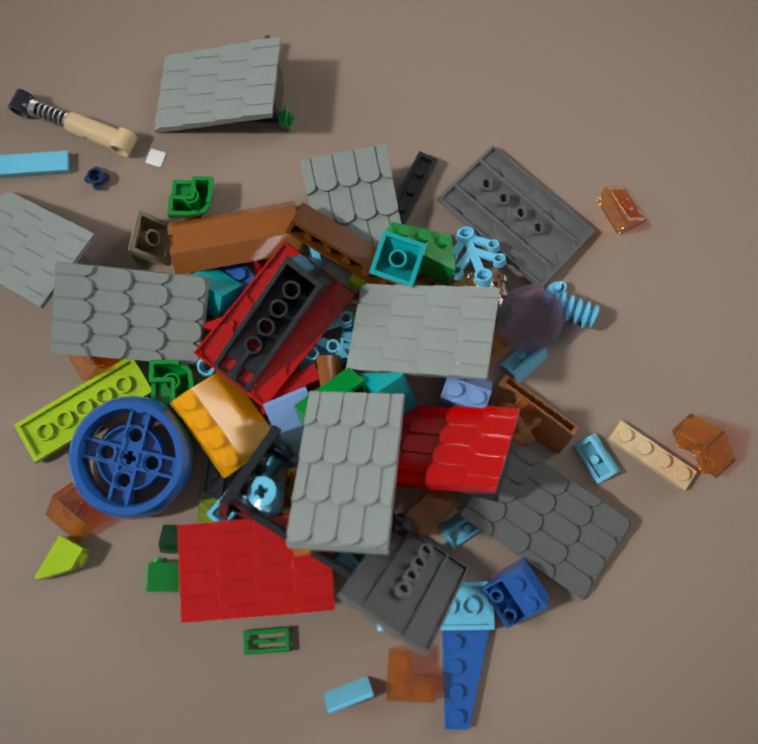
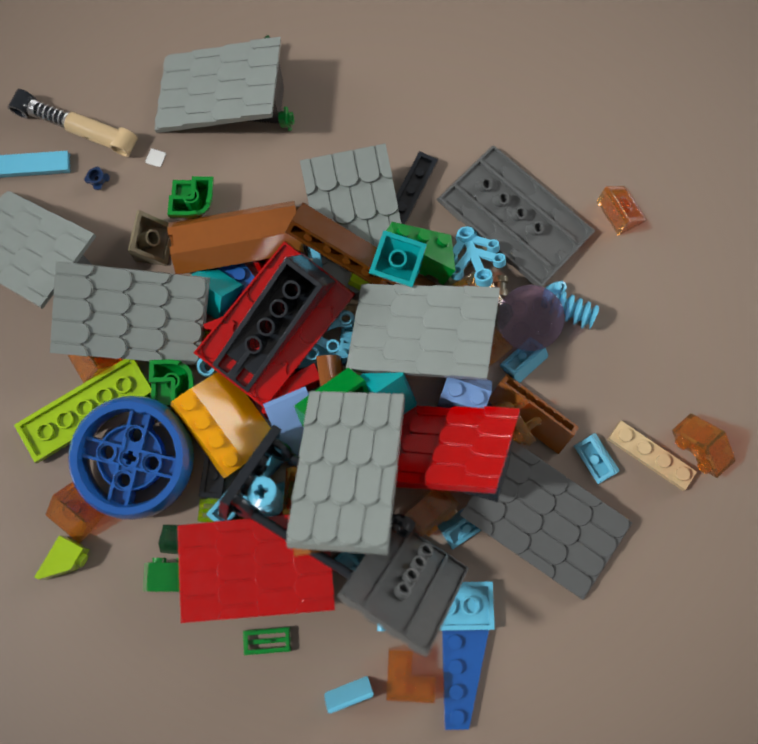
blue slope [481,558,549,629] -> none

